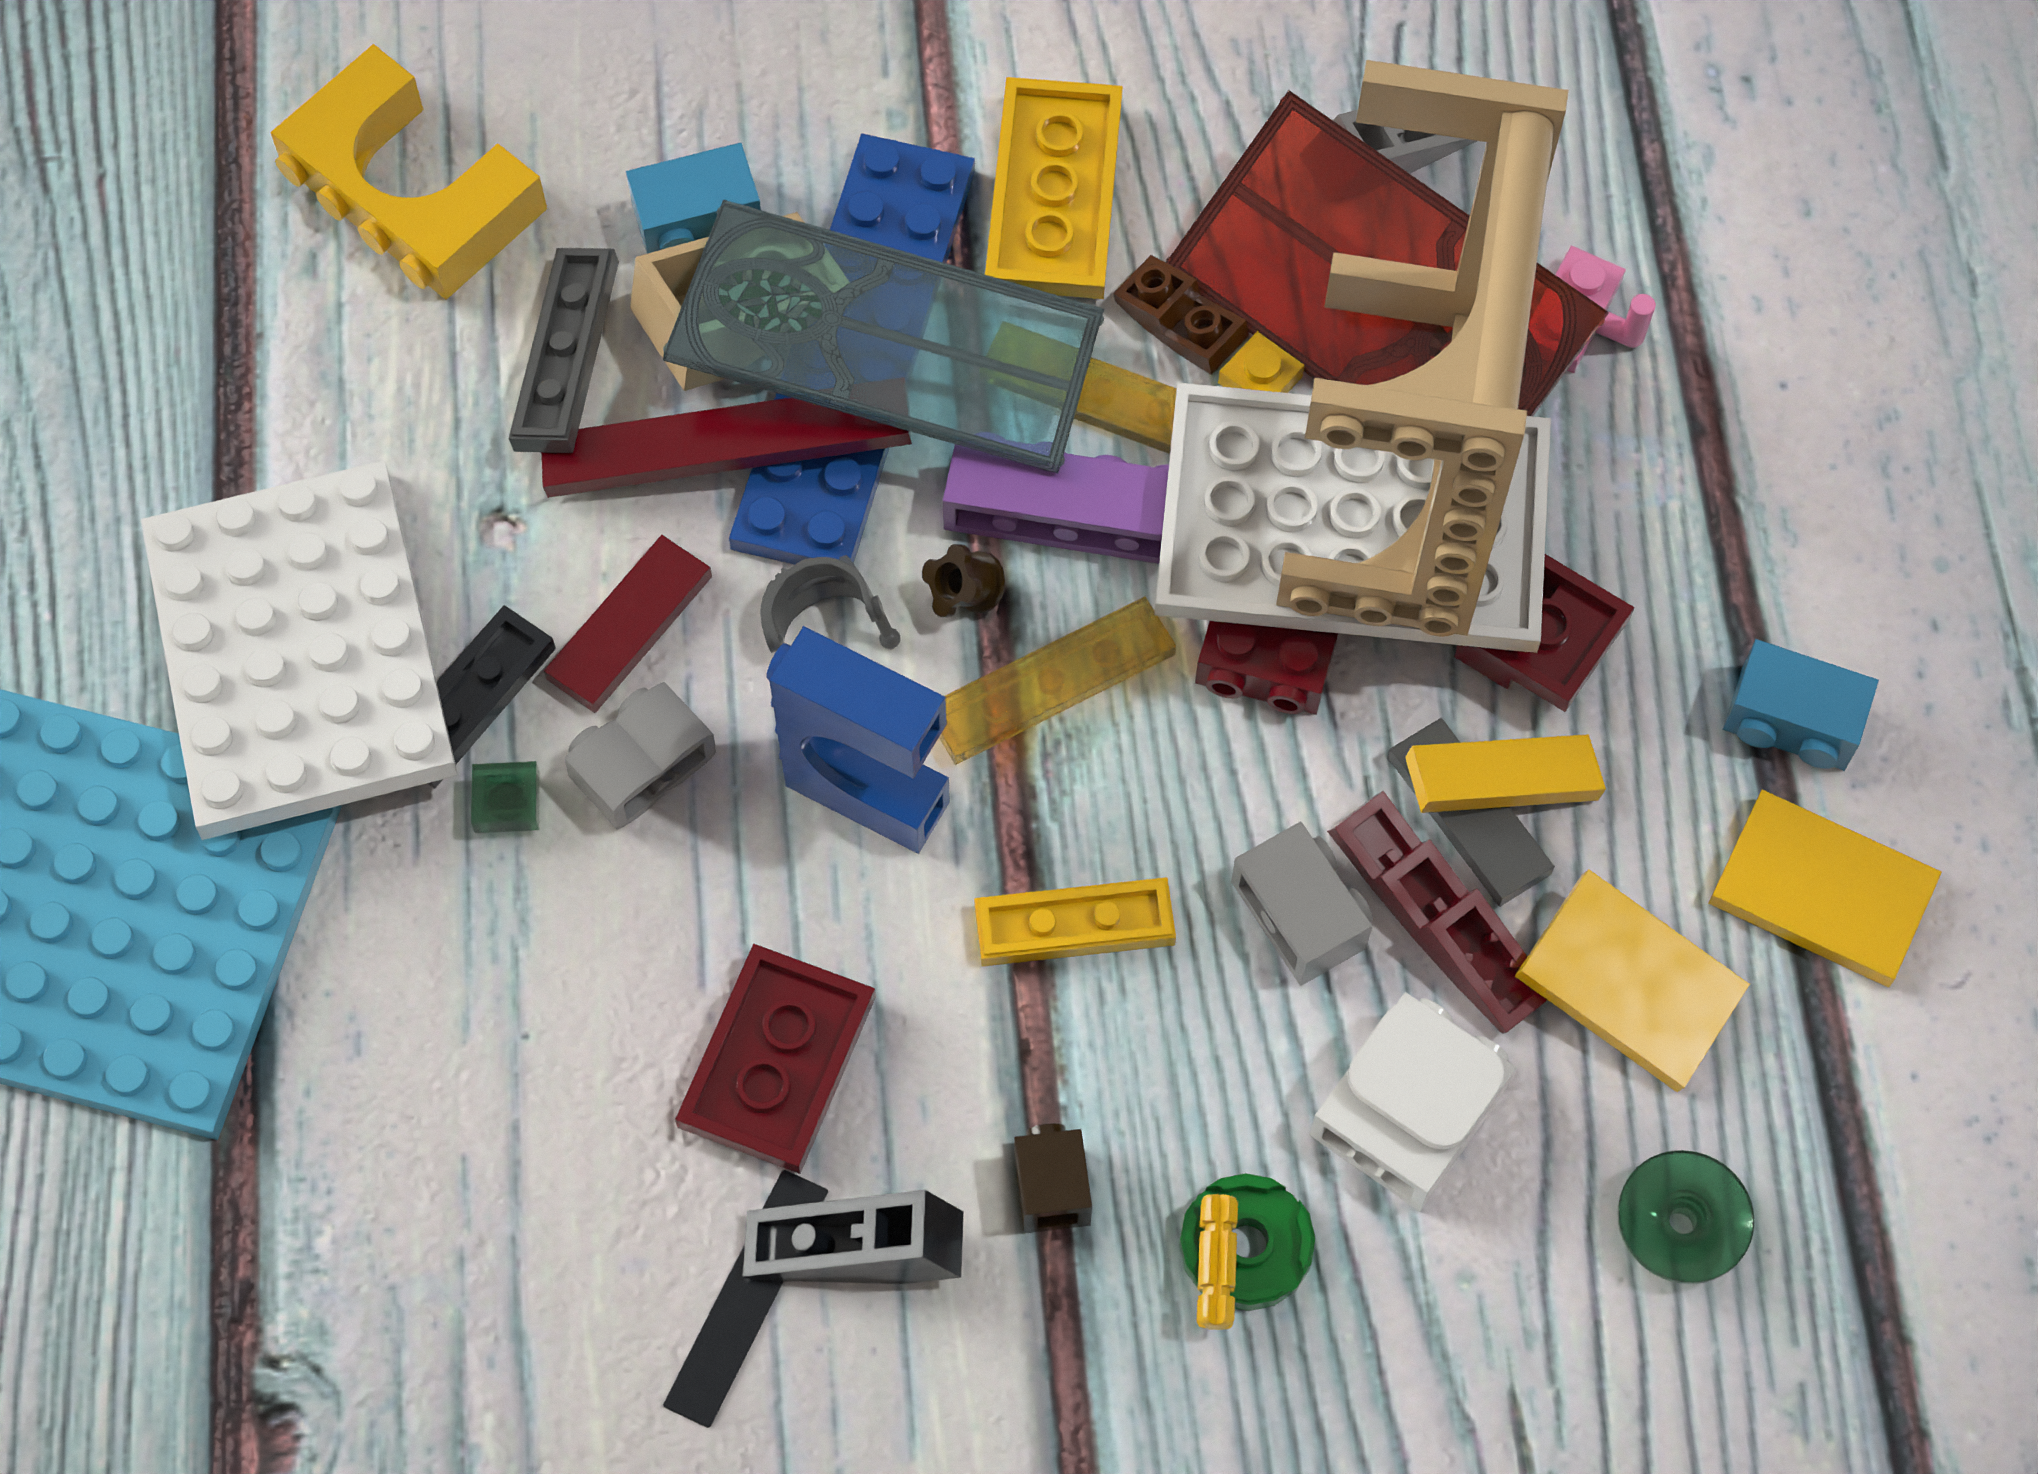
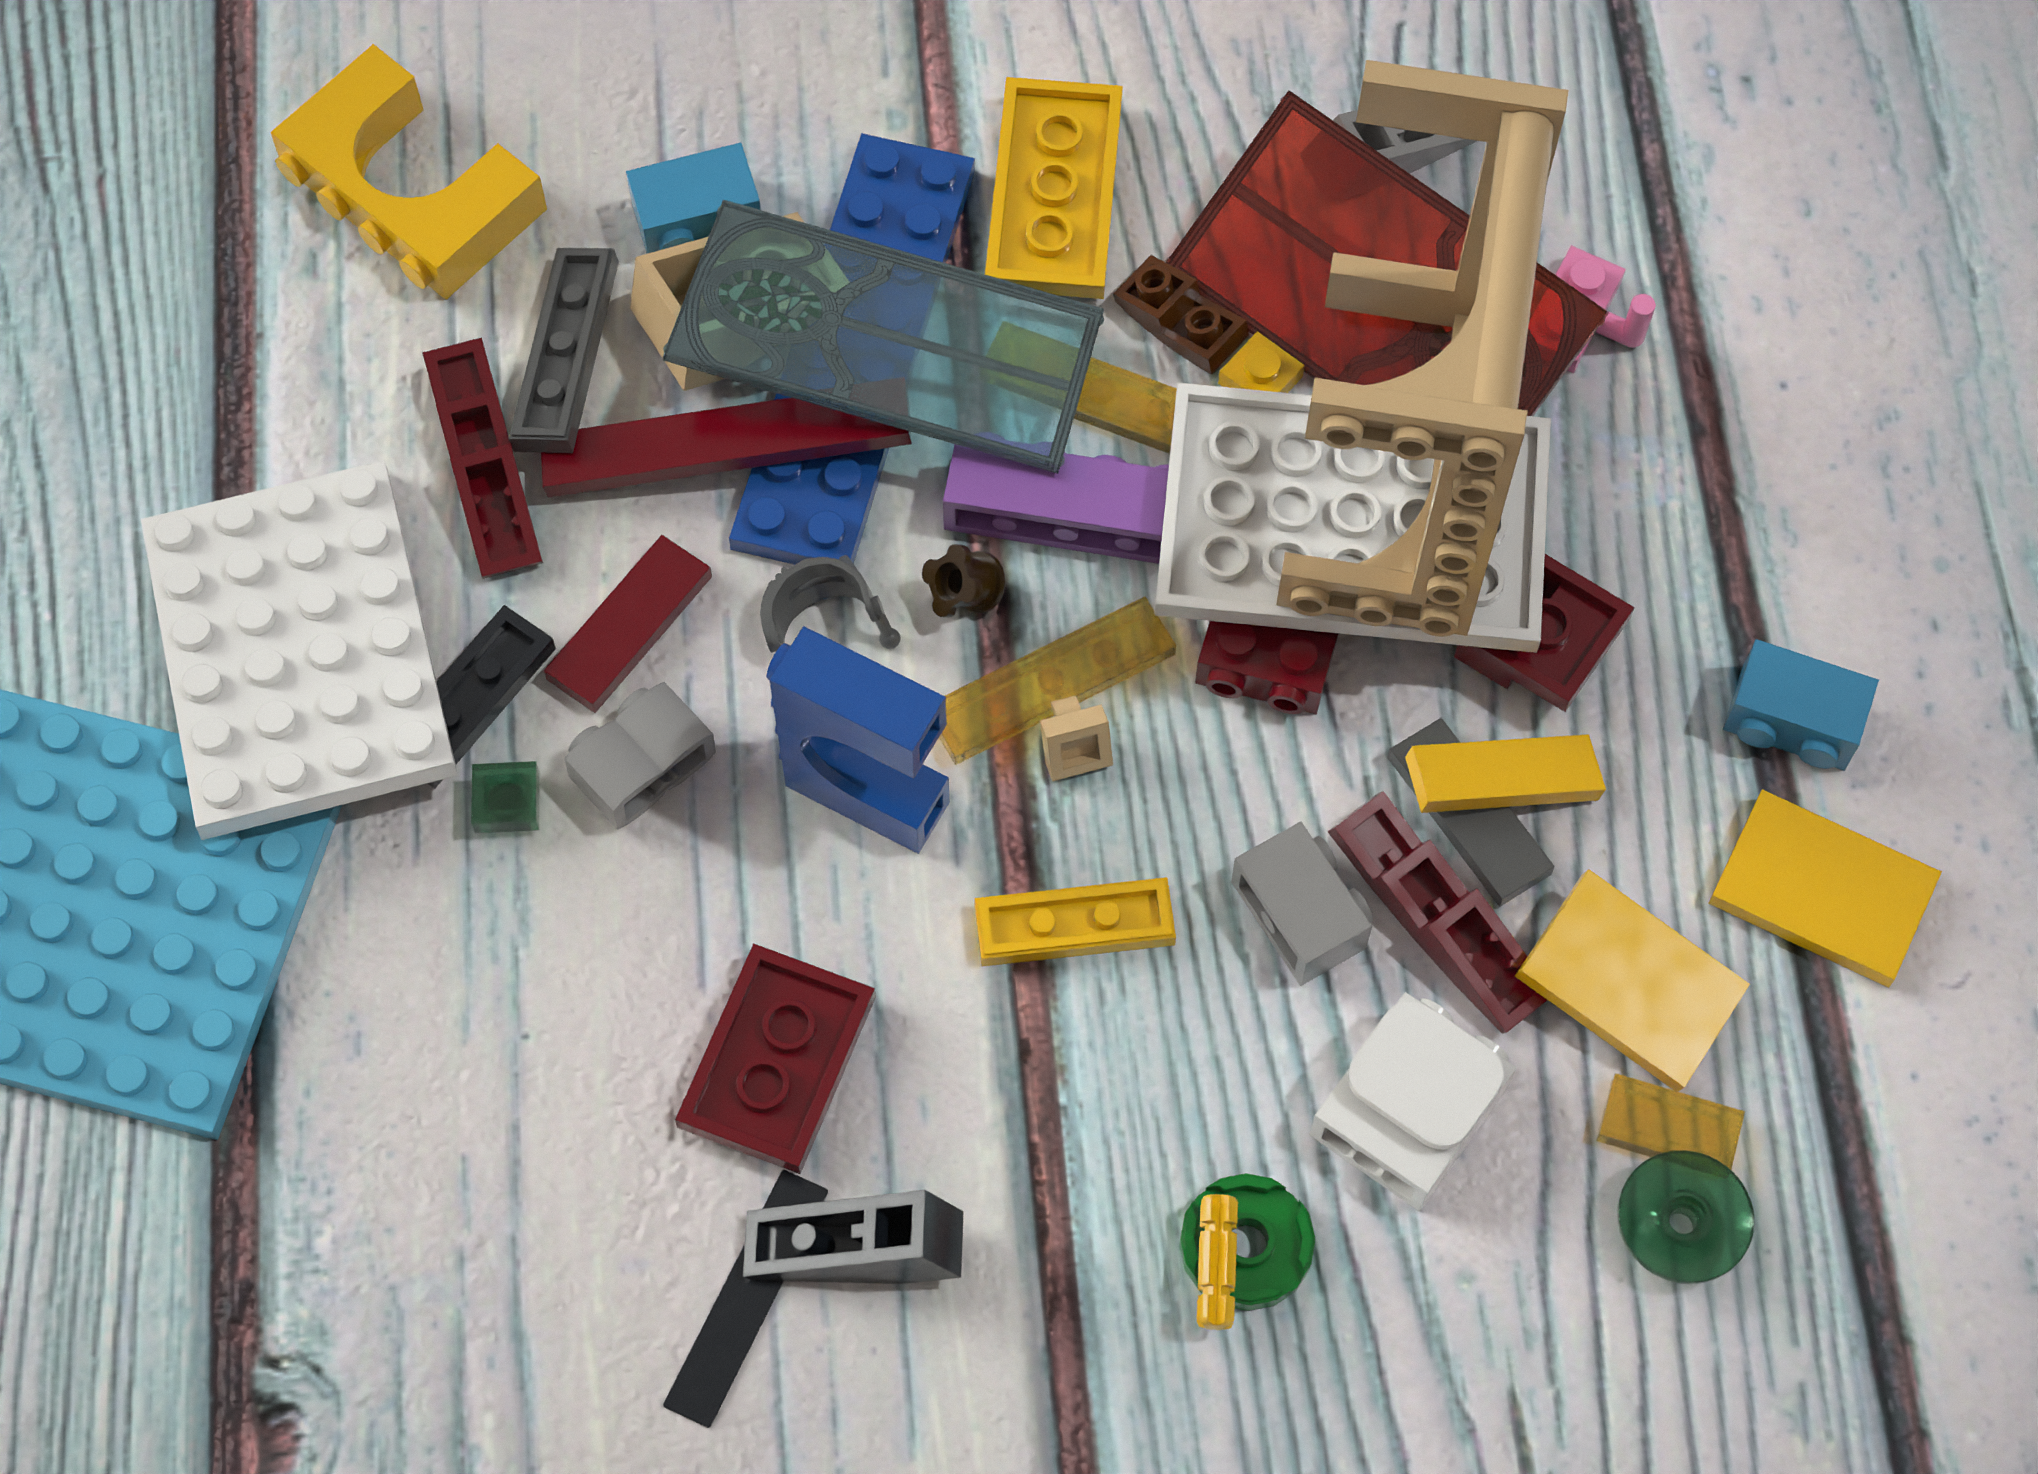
dark brown brick [1014,1123,1092,1234] -> none
none -> dark red slope [422,337,543,579]
none -> tan tile [1040,696,1113,782]
none -> clear yellow tile [1596,1073,1745,1179]

